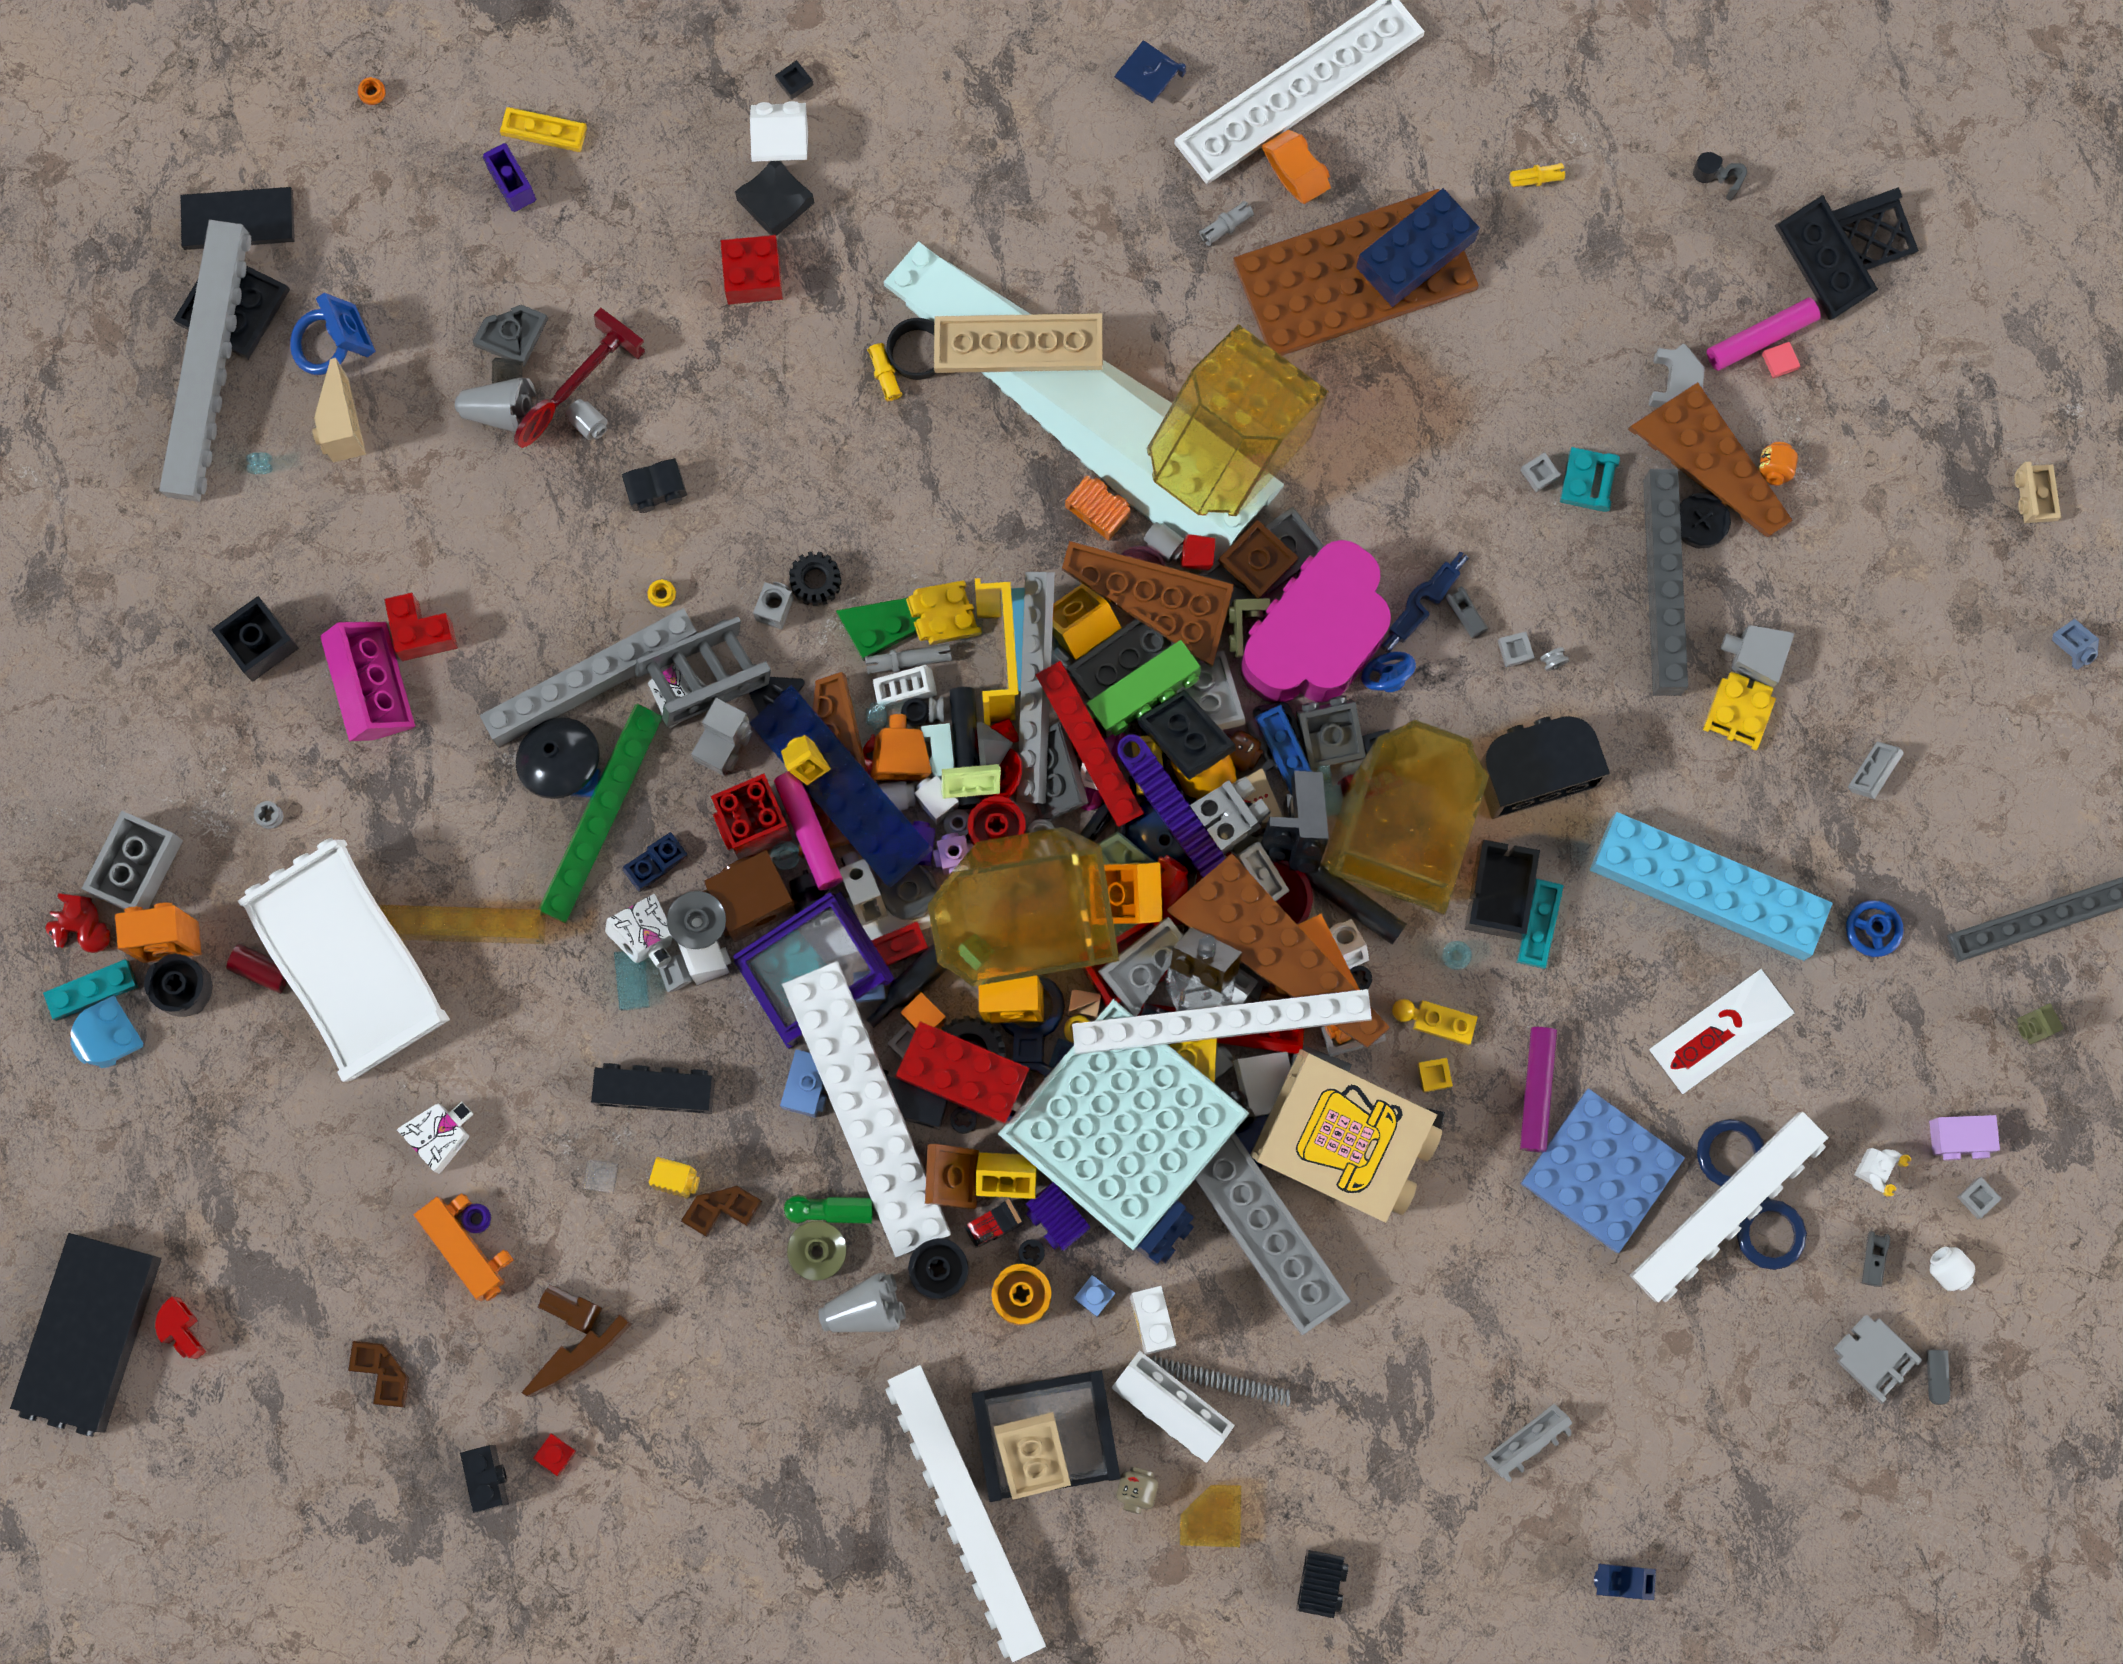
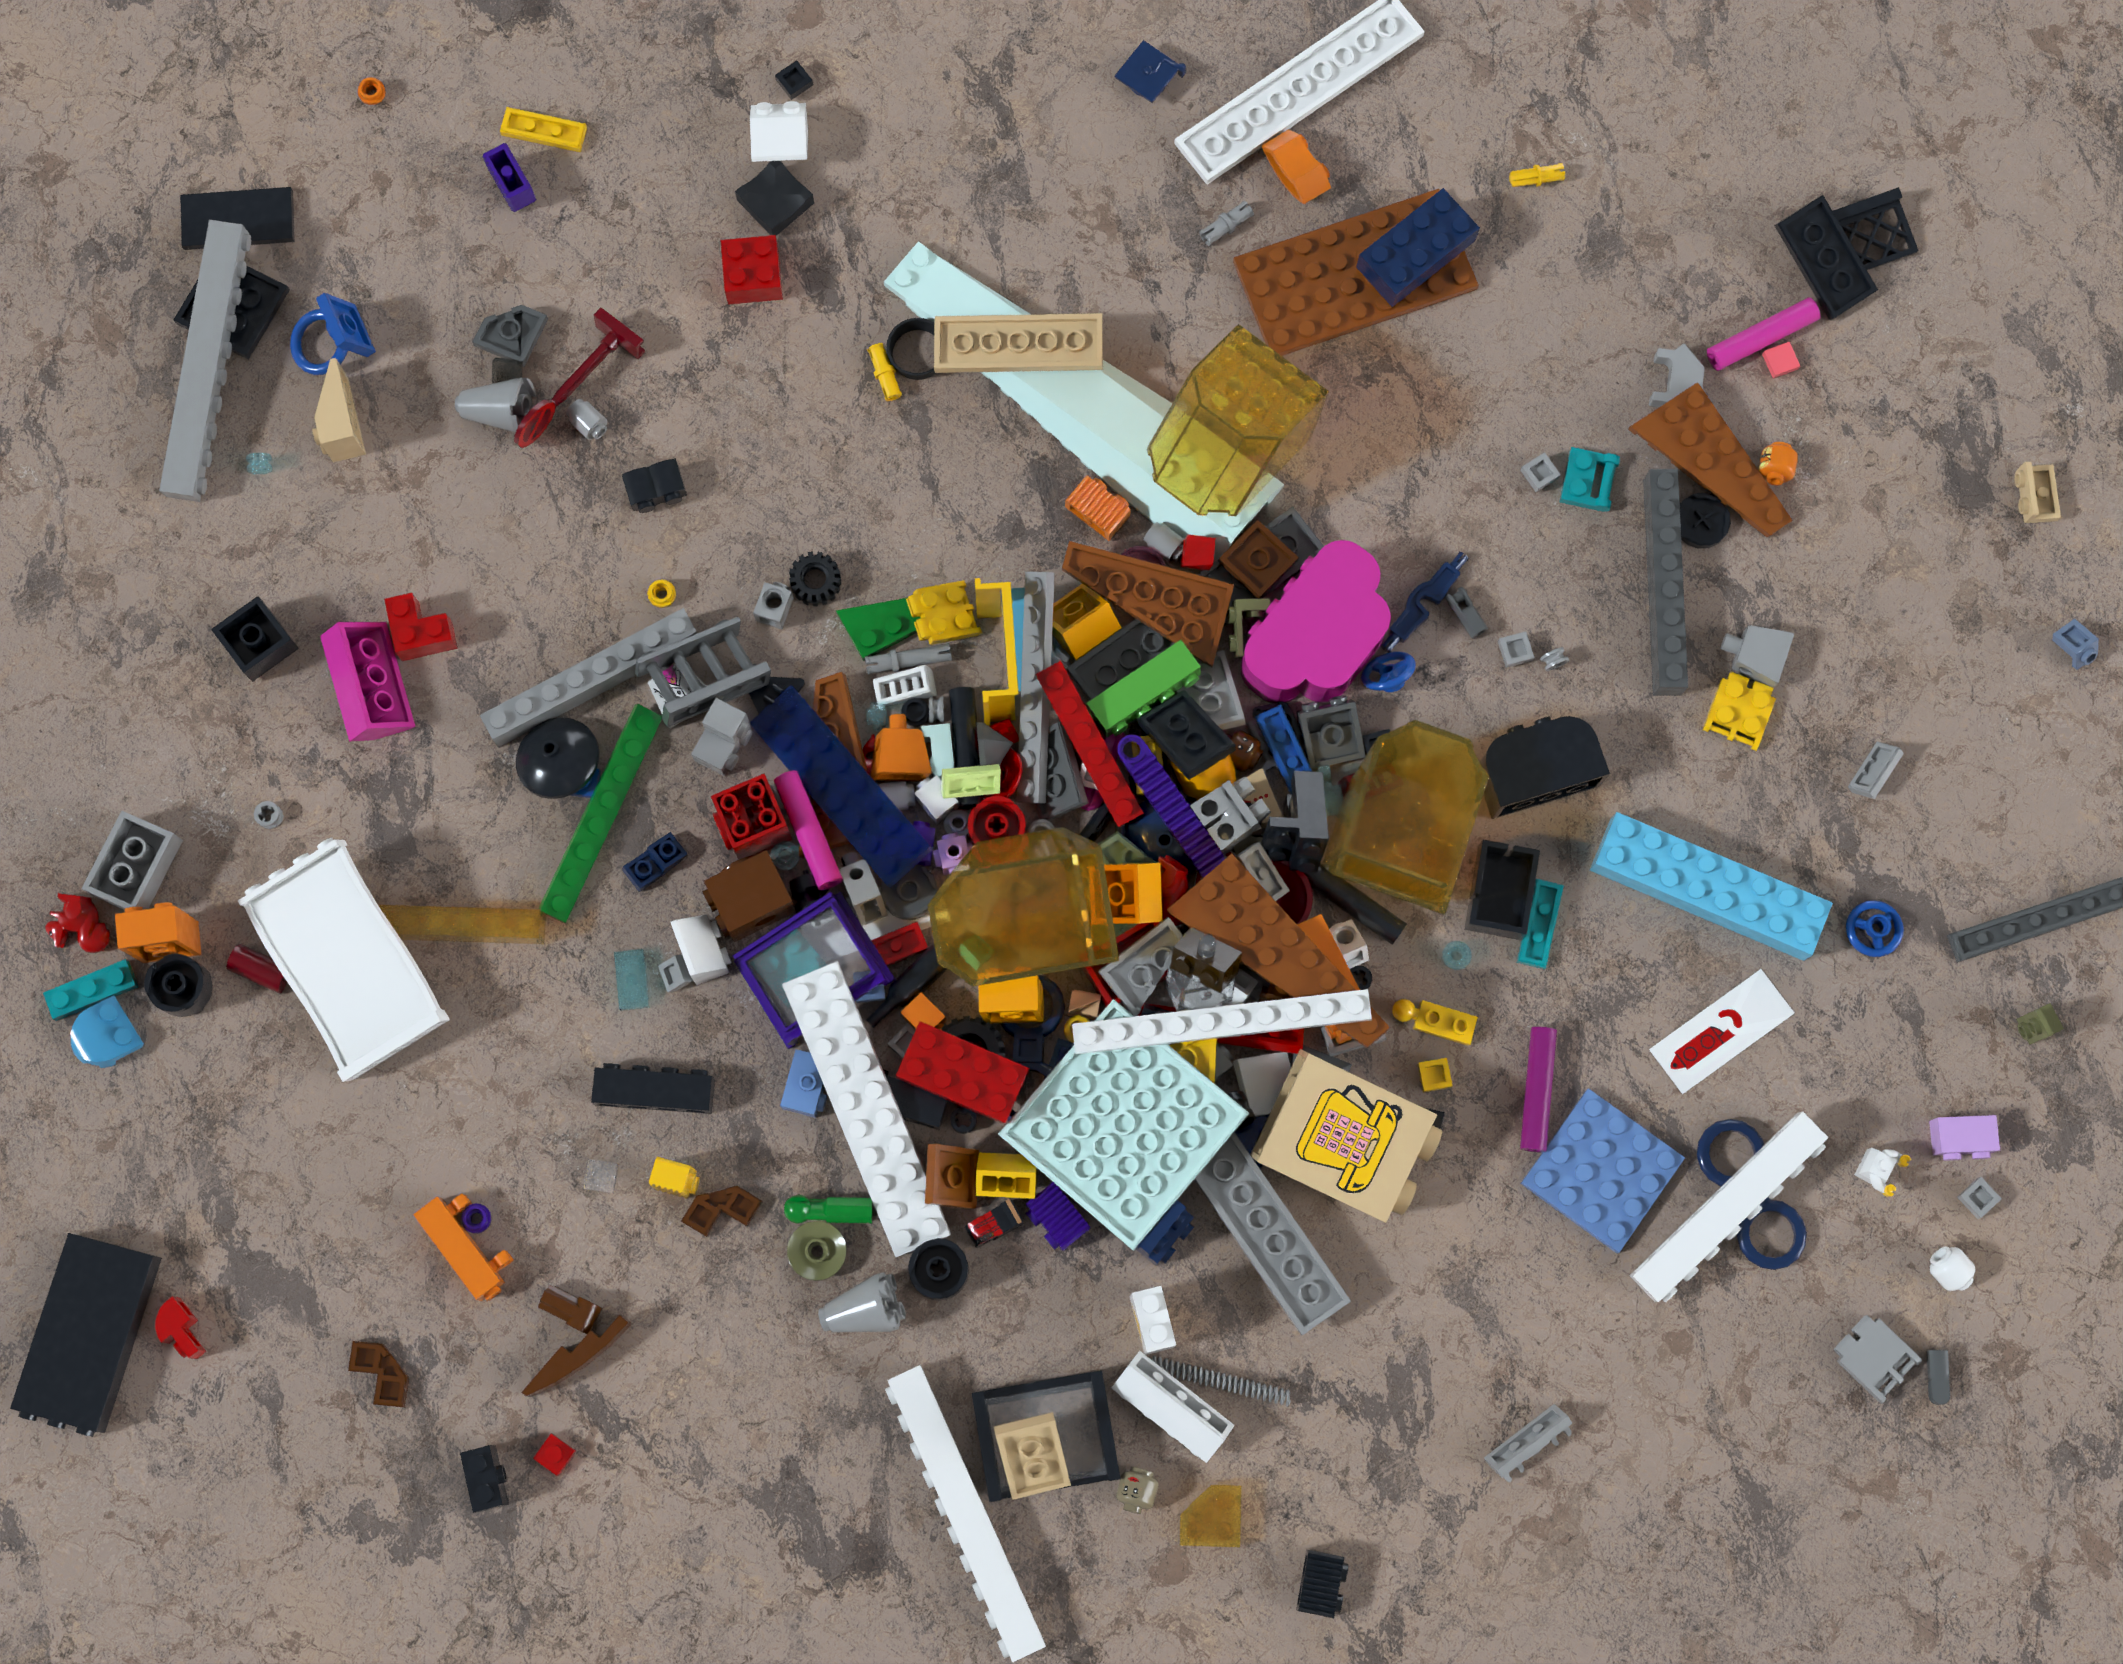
white torso [397,1101,473,1174] -> none
white torso [605,894,672,968] -> none
dark grey dish [667,891,726,949] -> none
yellow slope [781,735,831,785] -> none
light orange brick [991,1264,1051,1326] -> none
black bush [1019,1239,1045,1267] -> none
light blue plate [1074,1275,1115,1317] -> none
dark blue brick [1594,1563,1656,1600] -> none
leg [1693,152,1747,200] -> none
dark grey bar [1861,1231,1890,1287] -> none

